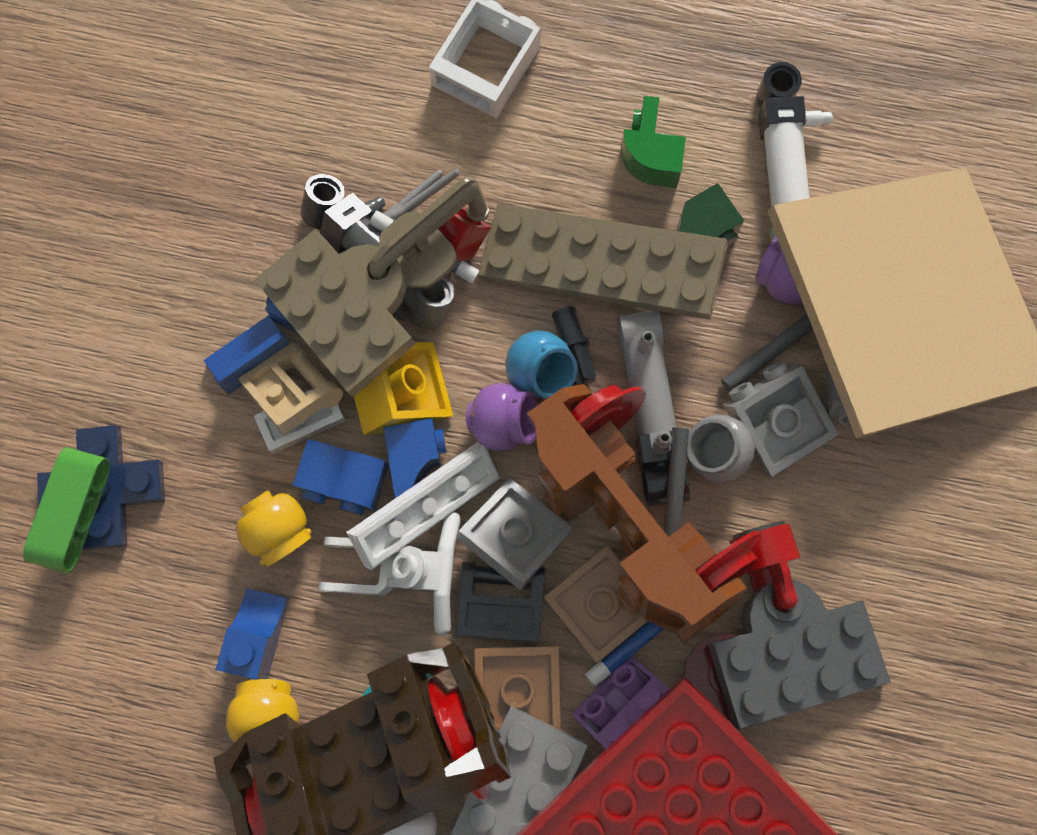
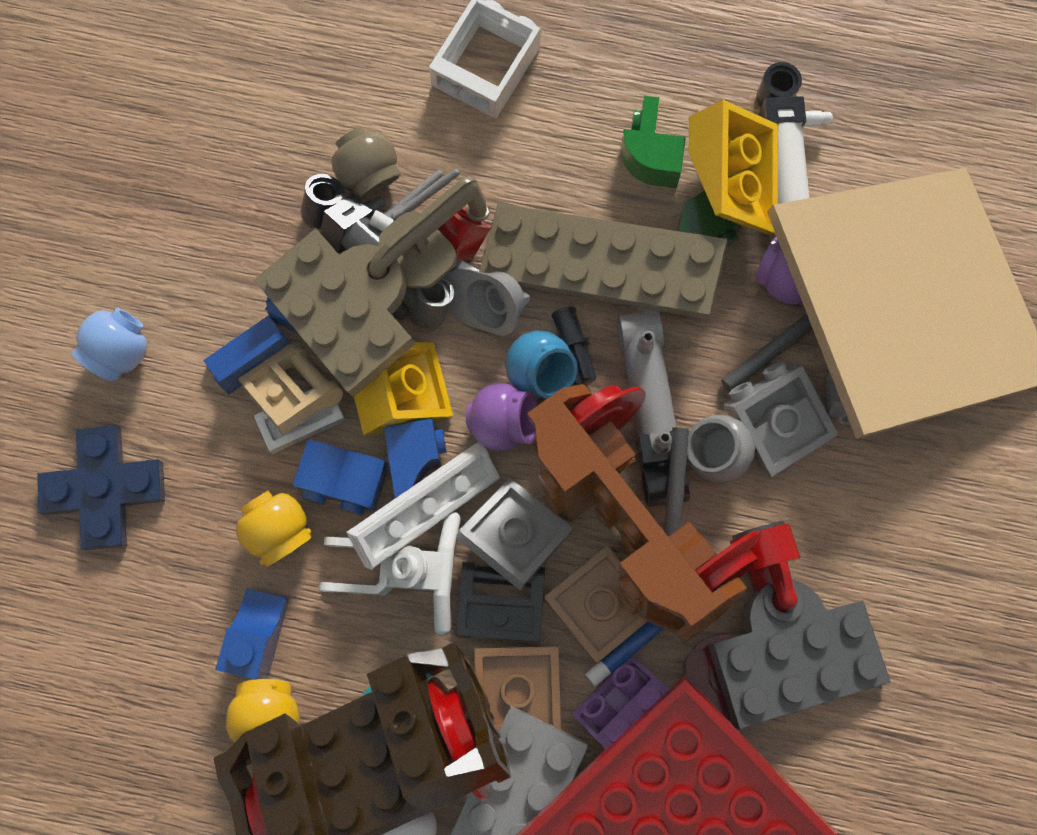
bright green beam [23,447,110,574] -> none
none -> light blue piece [71,308,148,382]
none -> dark tan piece [331,127,401,200]
none -> light grey piece [444,268,530,336]
none -> yellow slope [688,100,778,236]

